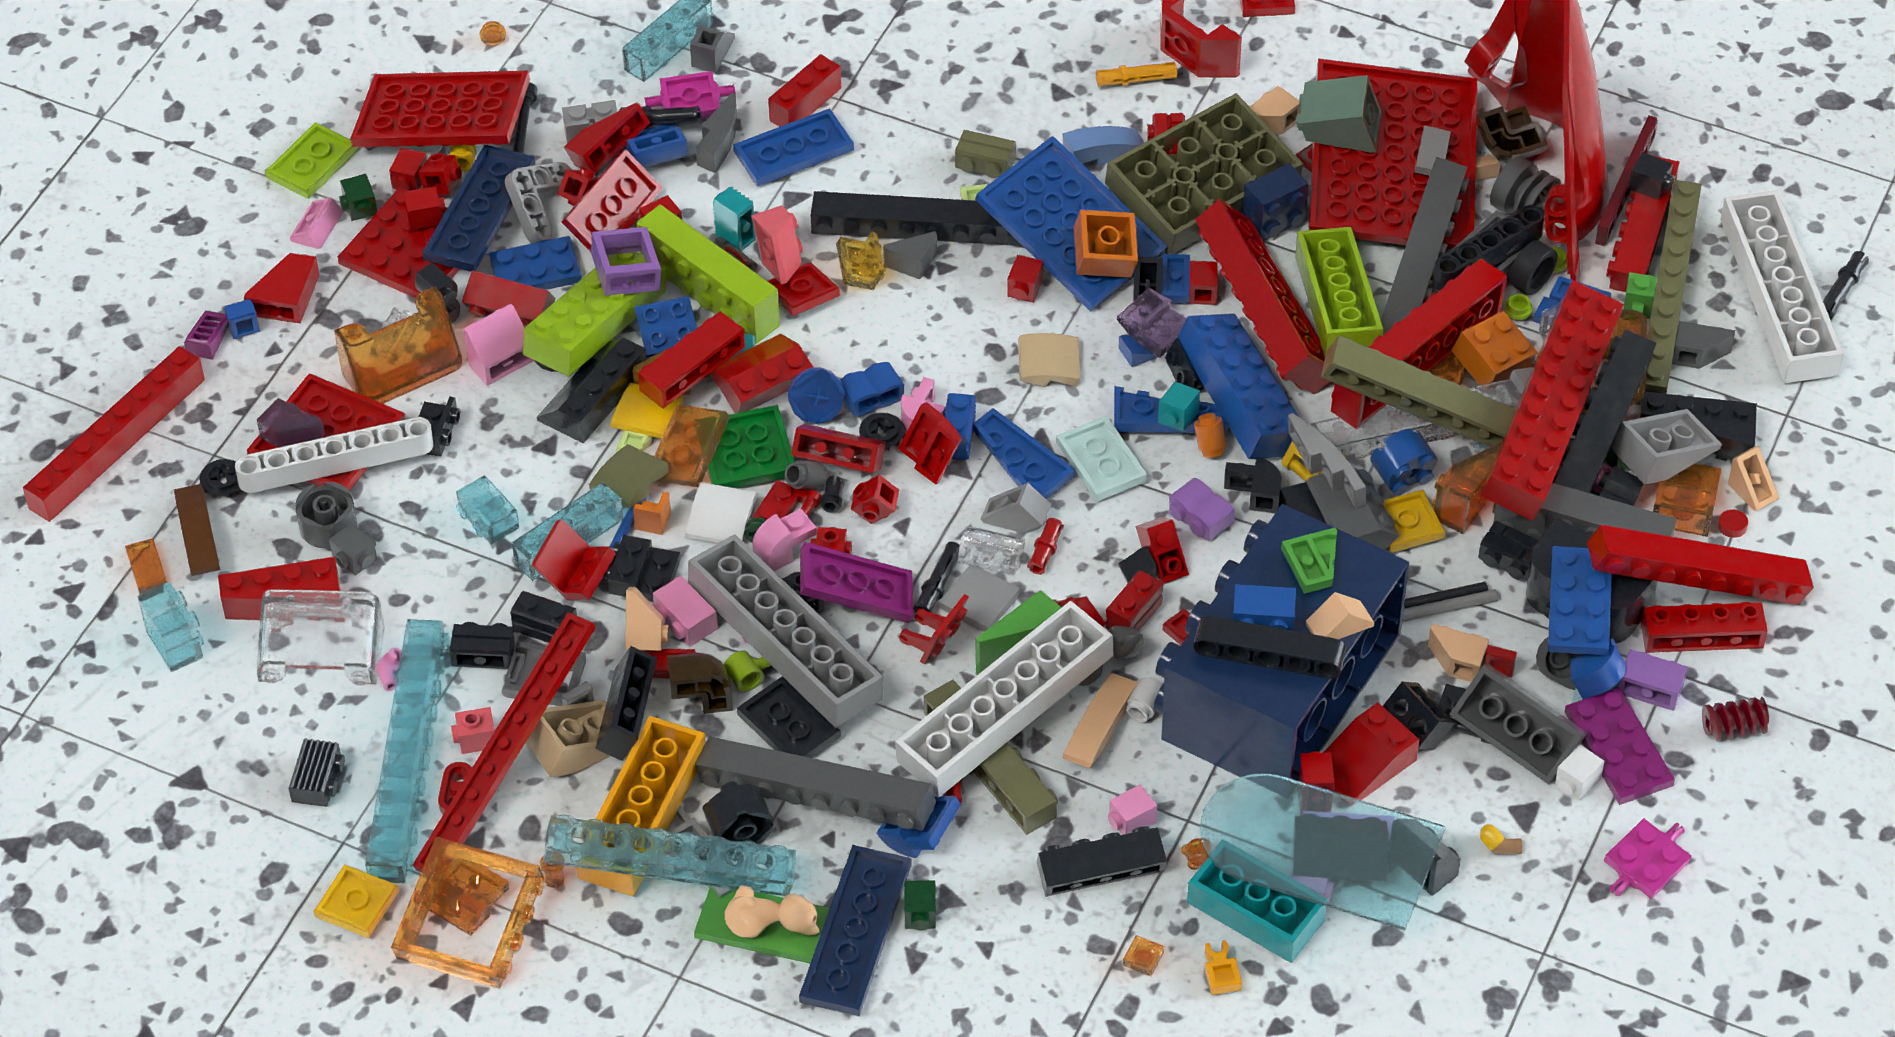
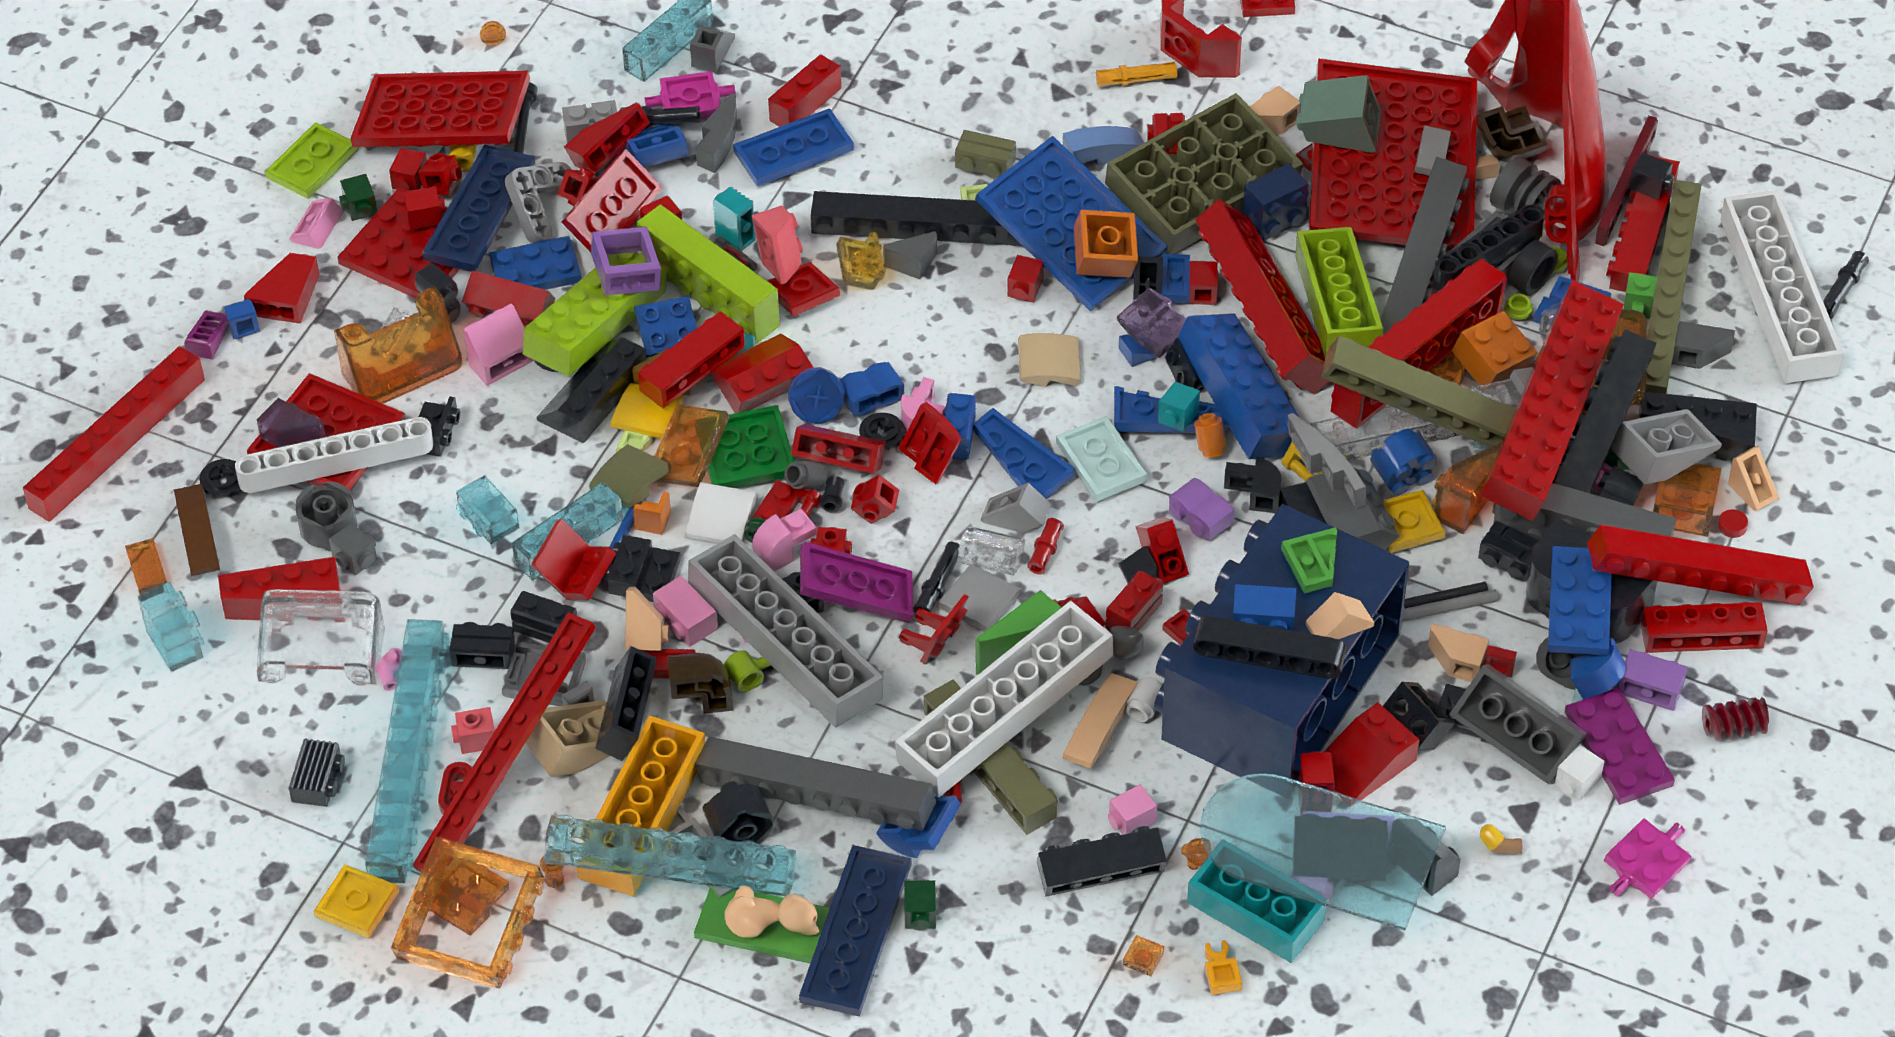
black plate [737,676,841,758] -> none

